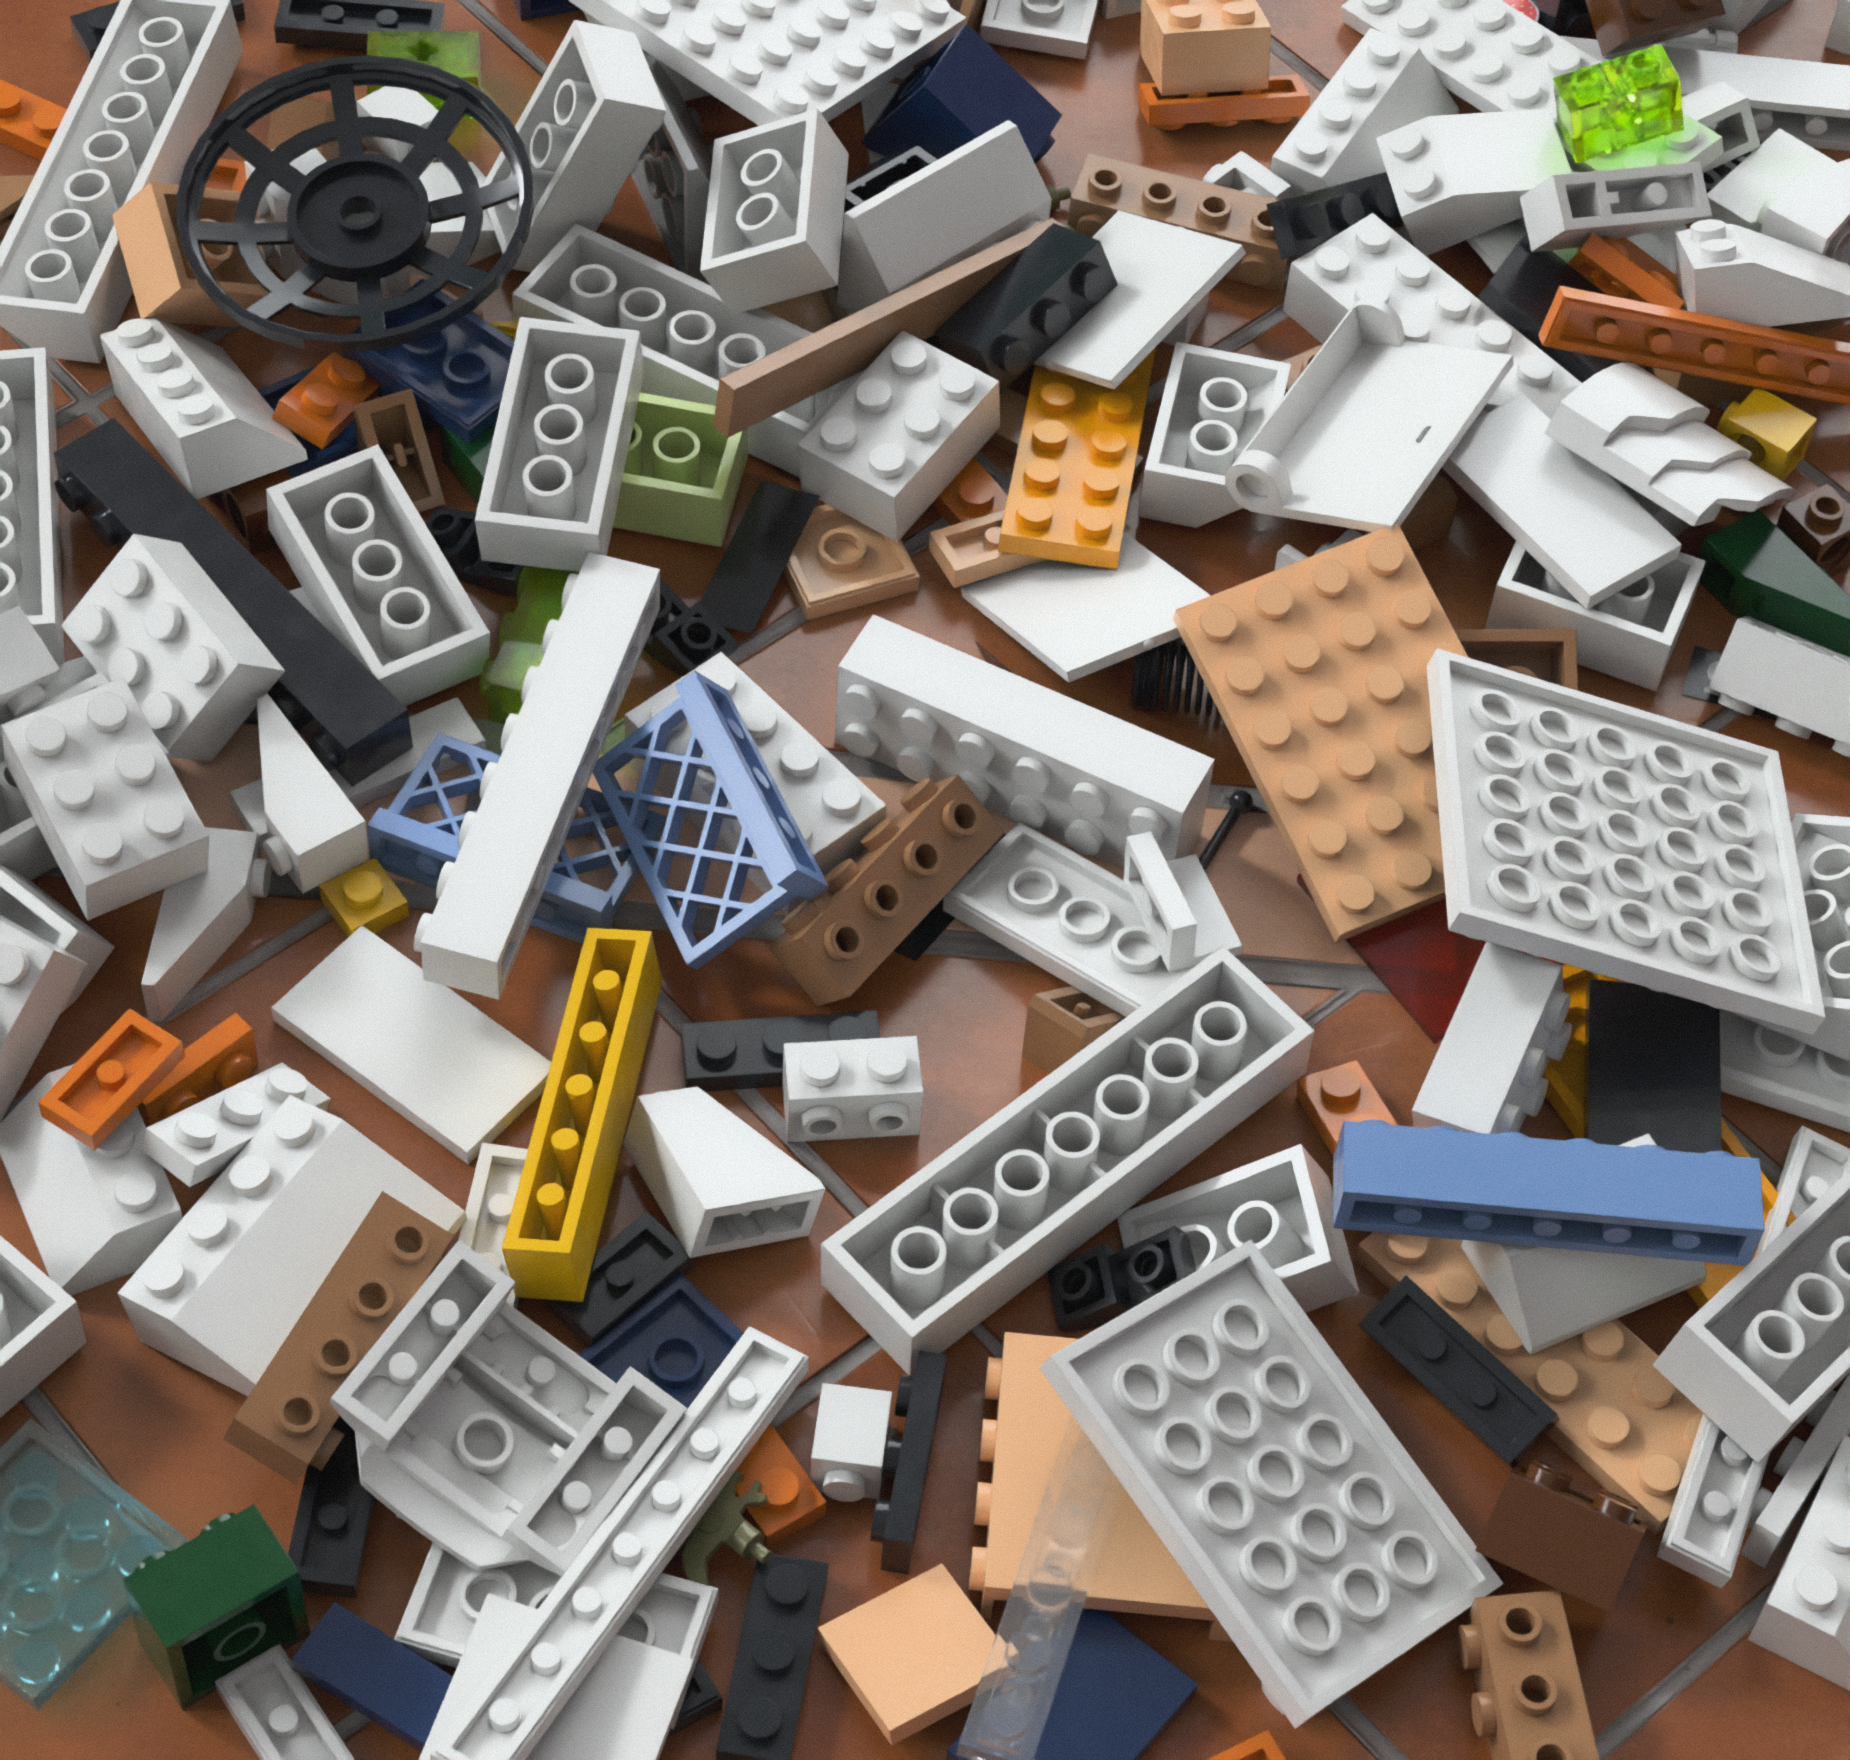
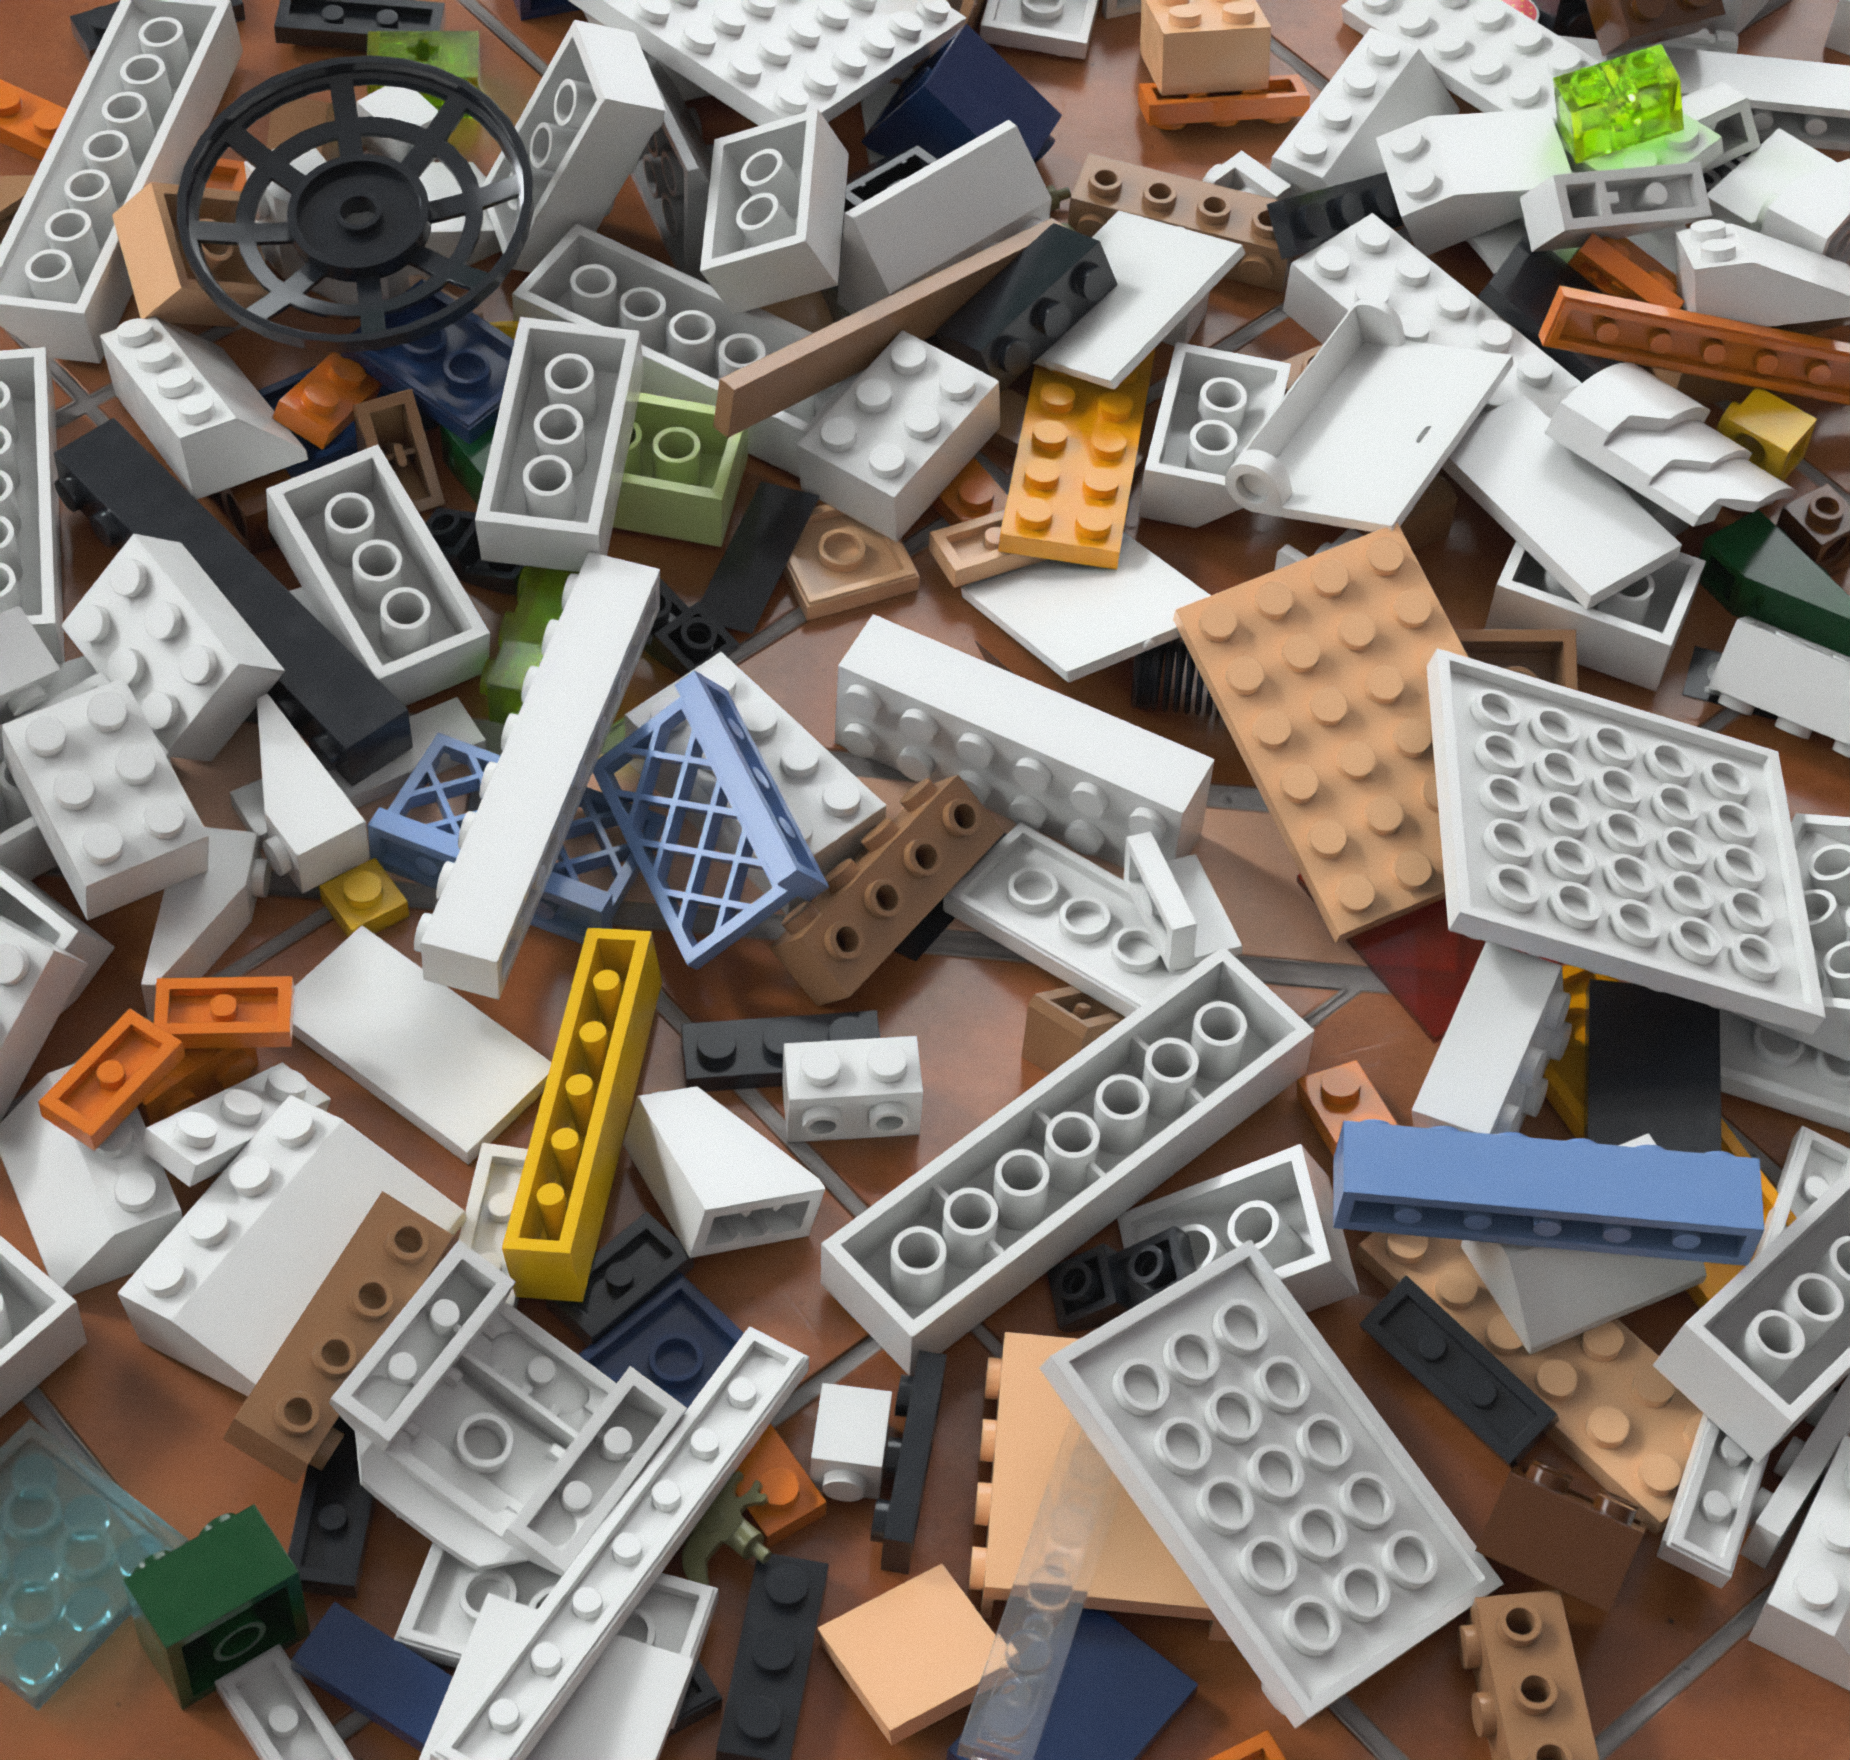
black hinge [1199,790,1254,873] -> none
none -> orange plate [154,976,295,1049]

